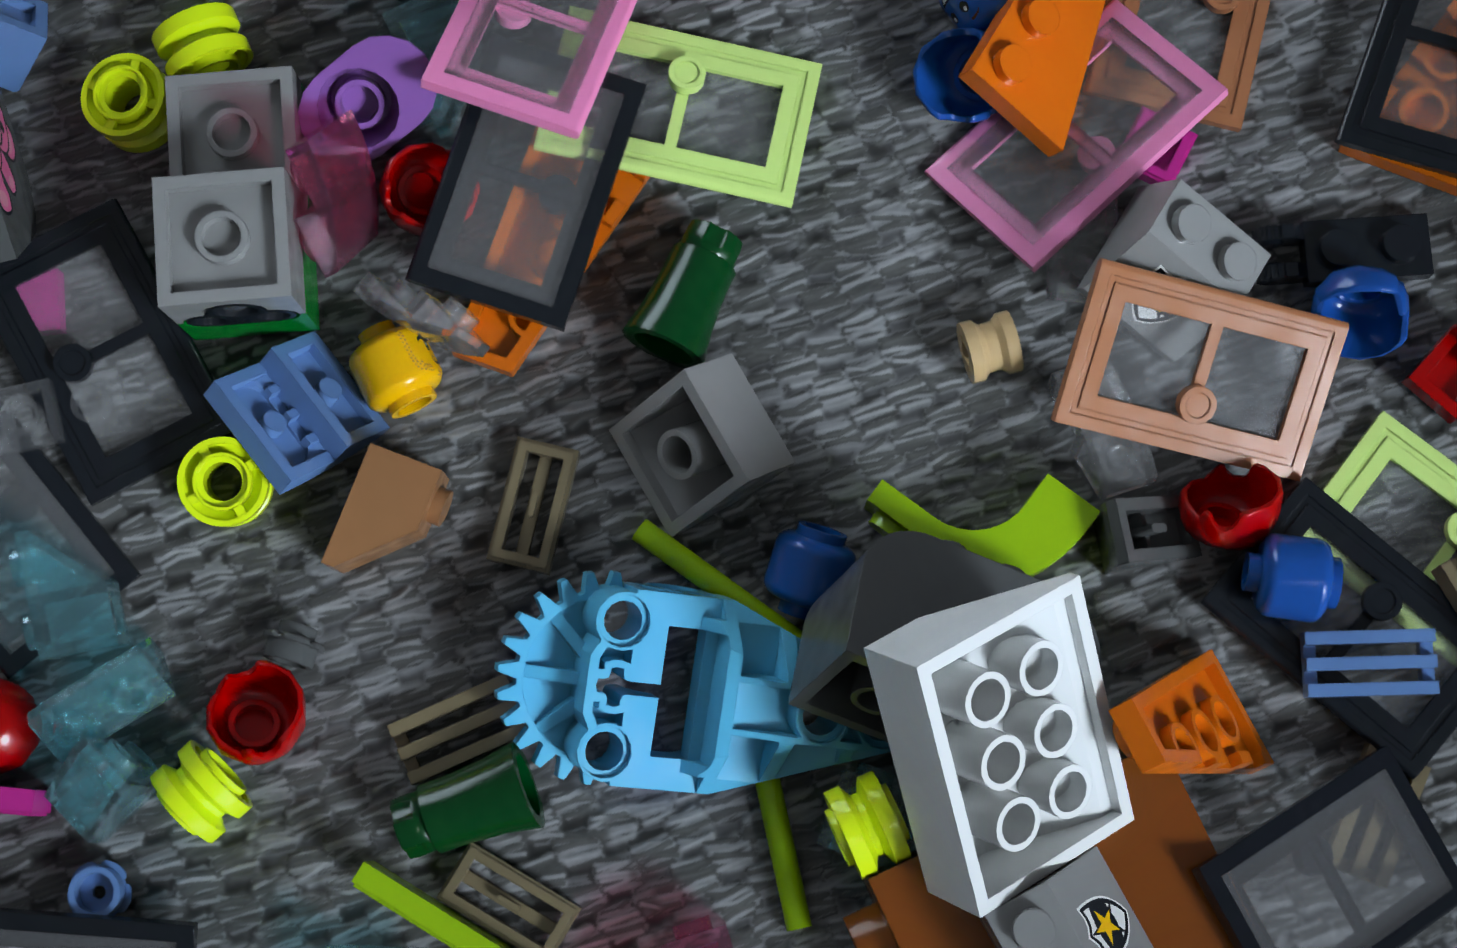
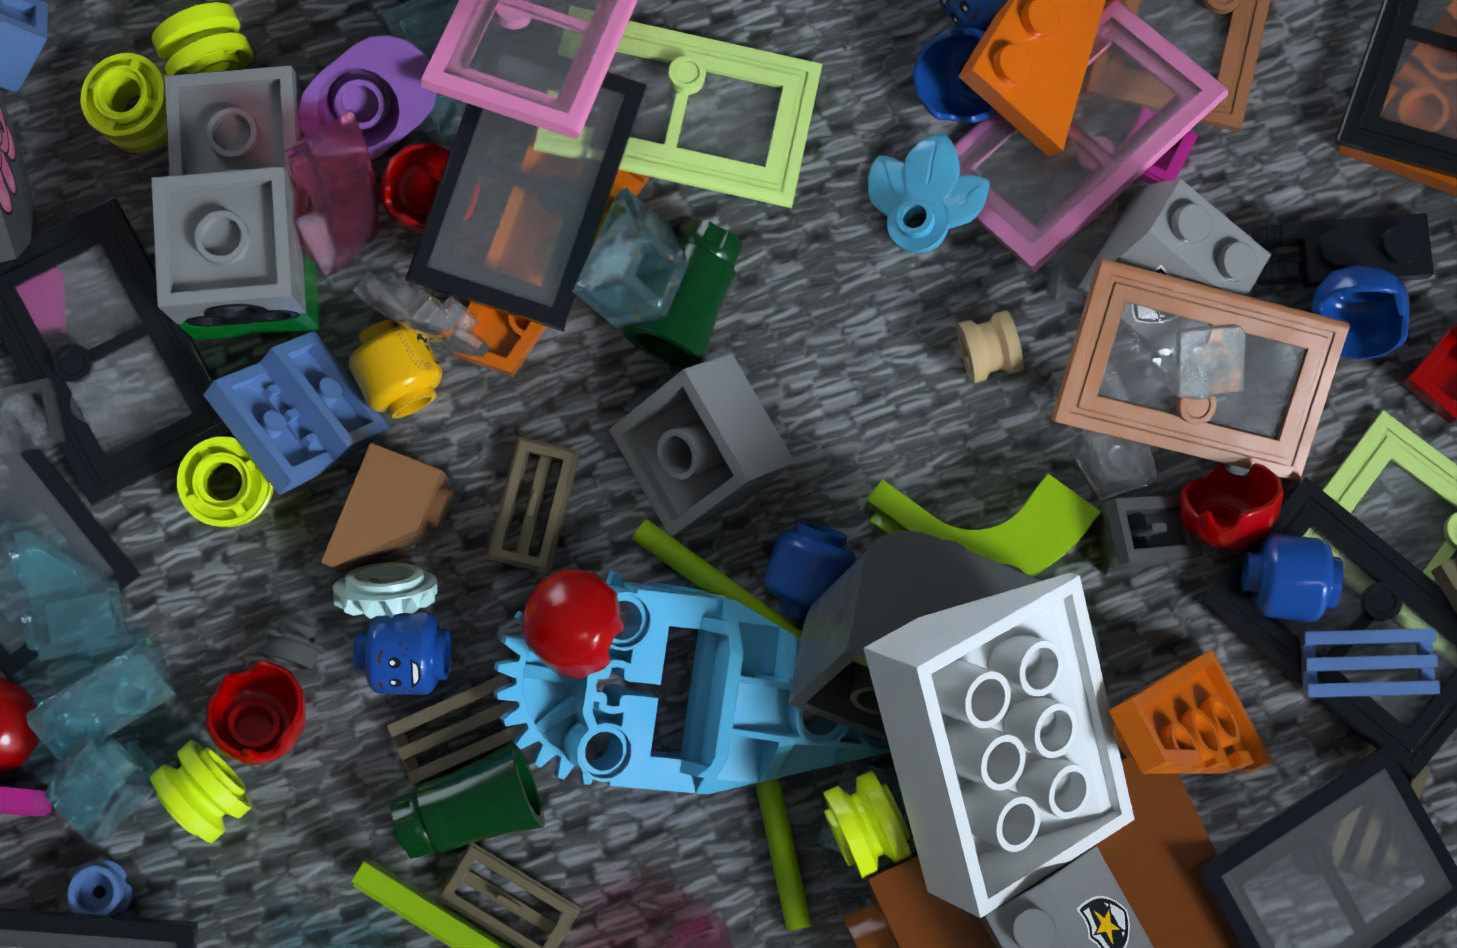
none -> light aqua gear [333,562,438,619]
none -> blue head [353,611,451,696]
none -> red hair [522,568,624,679]
none -> clear light blue slope [572,188,689,328]
none -> medium azure plate [868,133,990,254]
none -> clear bracket [1152,324,1245,400]

